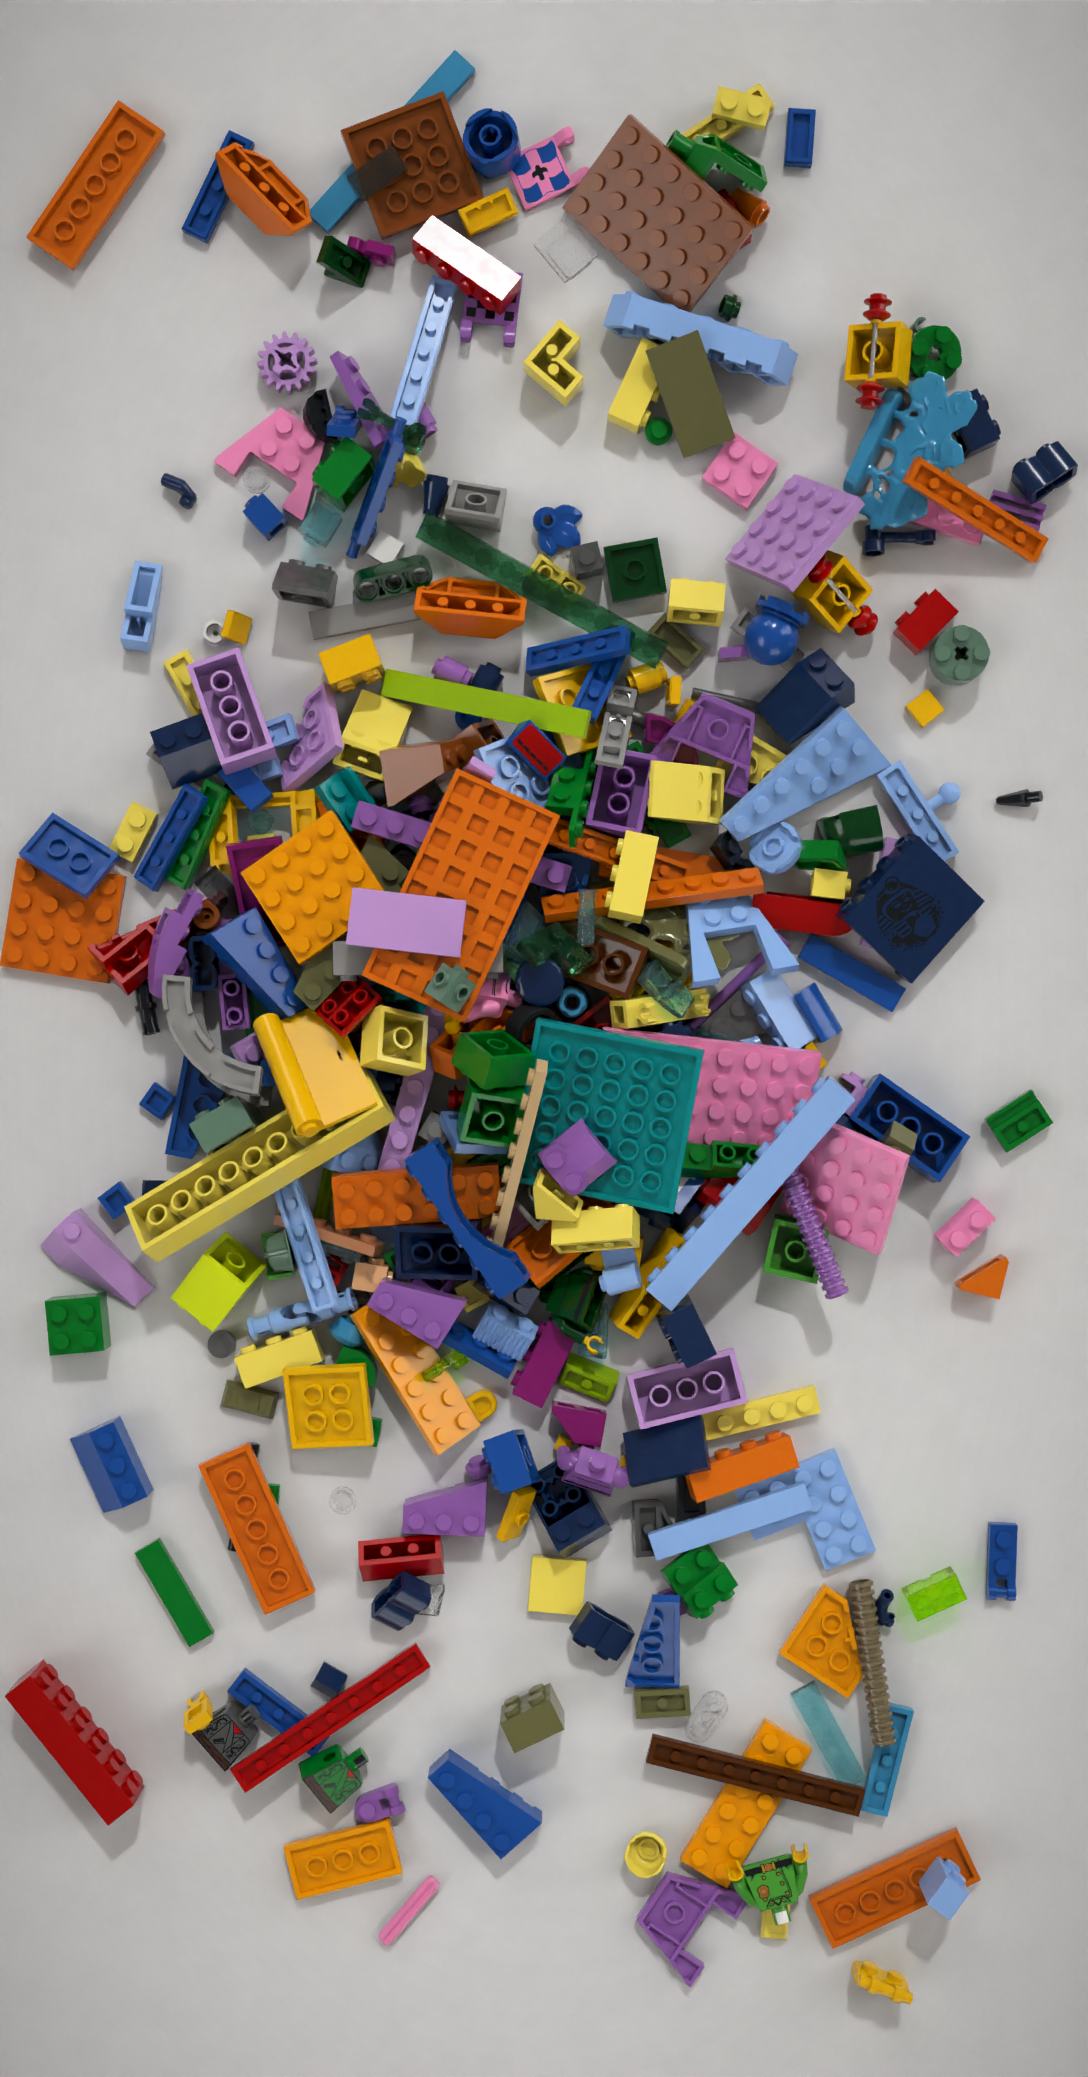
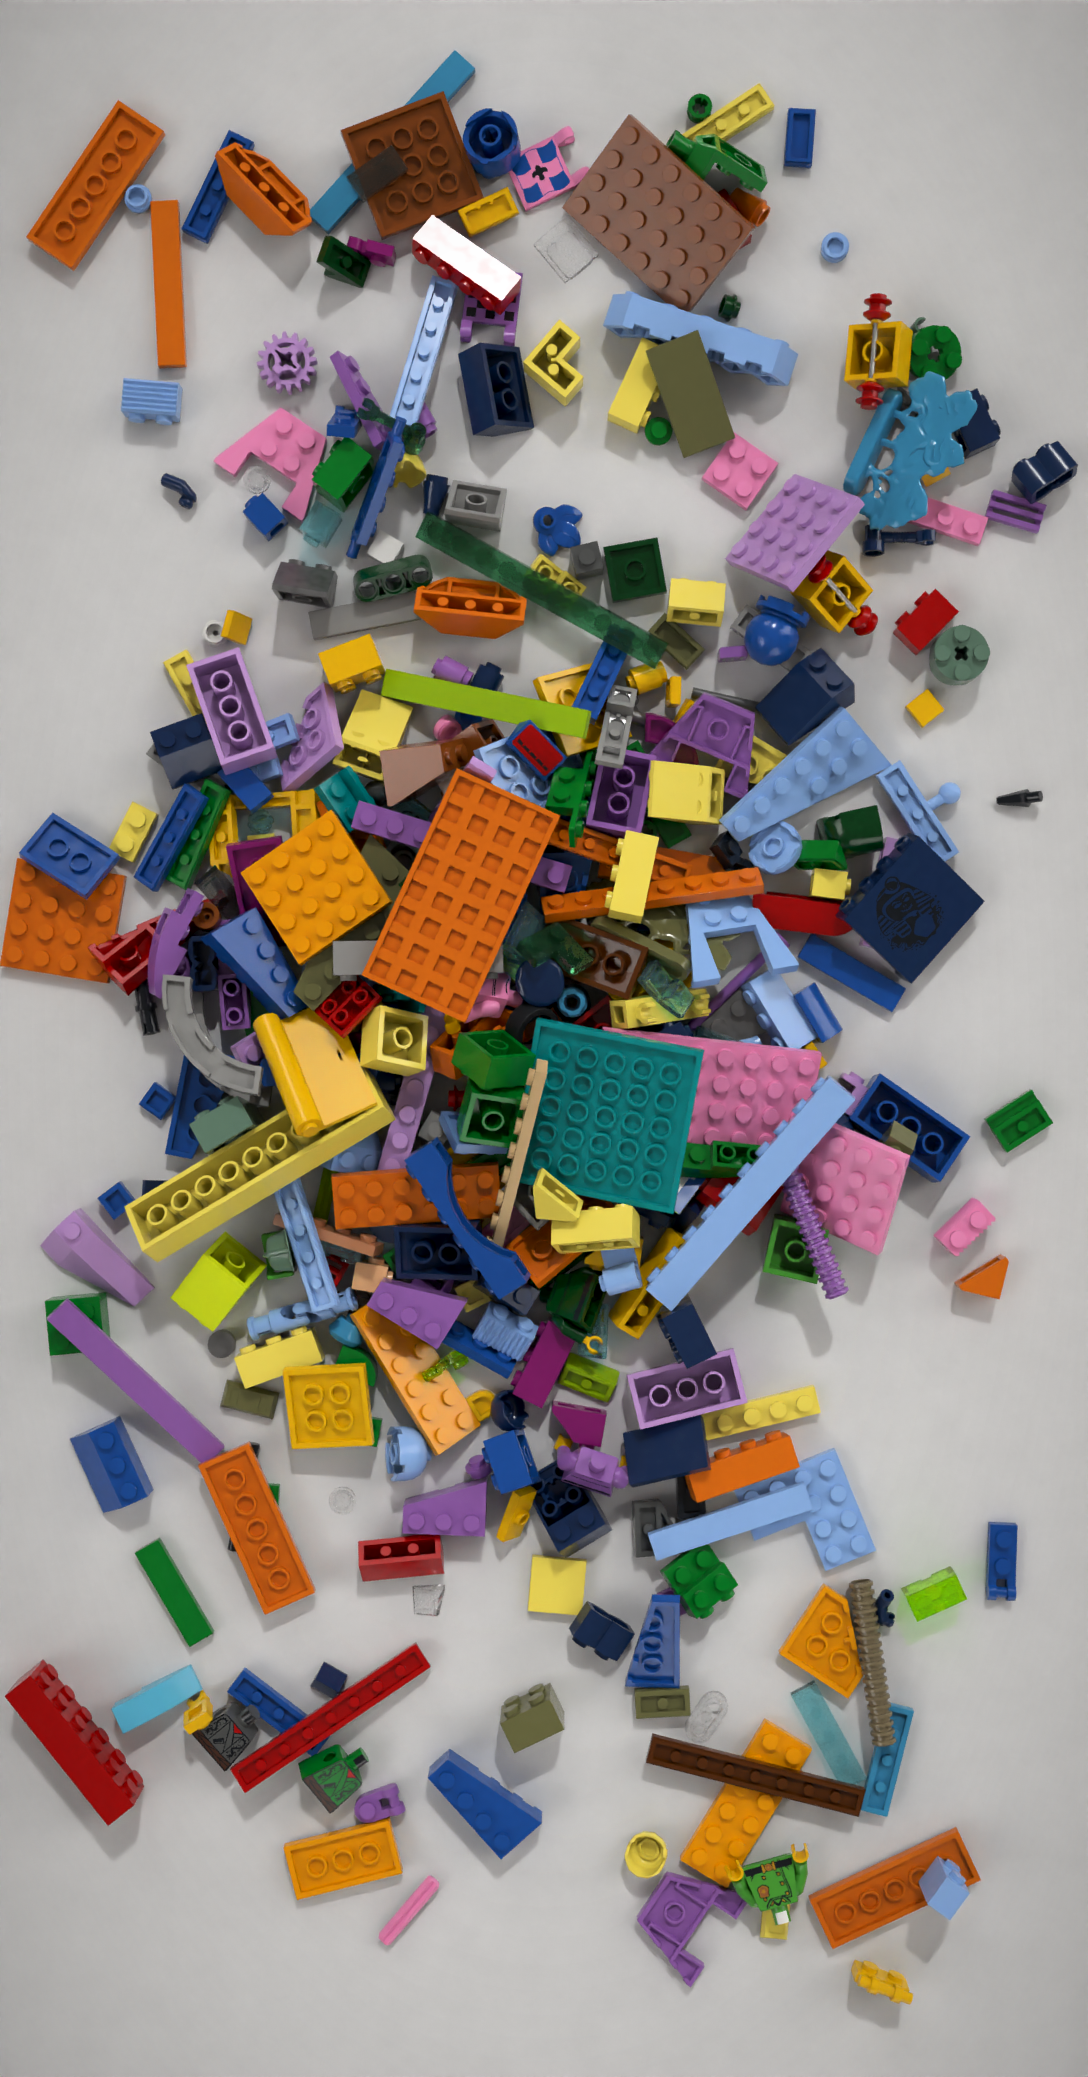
light blue slope [120,561,163,653] -> none
black tile [303,389,337,444] -> none
lavender tile [346,887,467,958] -> none
dark blue brick [371,1571,432,1631] -> none
medium lavender plate [407,795,434,817] -> none
sand green brick [424,963,476,1014] -> none
blue plate [526,625,631,677] -> none
medium lavender slope [538,1118,618,1197] -> none
clear light blue axle [576,889,598,945] -> none
light yellow plate [711,86,772,131] -> none
orange plate [902,457,1049,563] -> none
none -> medium lavender tile [47,1298,224,1463]
none -> medium azure slope [111,1664,203,1734]
none -> light blue brick [121,378,183,425]
none -> light blue plate [124,184,152,213]
none -> orange tile [150,200,187,369]
none -> light blue cylinder [385,1426,432,1481]
none -> bright pink tile [433,714,462,741]
none -> dark blue slope [458,342,534,437]
none -> dark blue hair [490,1390,529,1431]
none -> green bush [687,93,712,124]
none -> light blue tile [821,232,849,263]

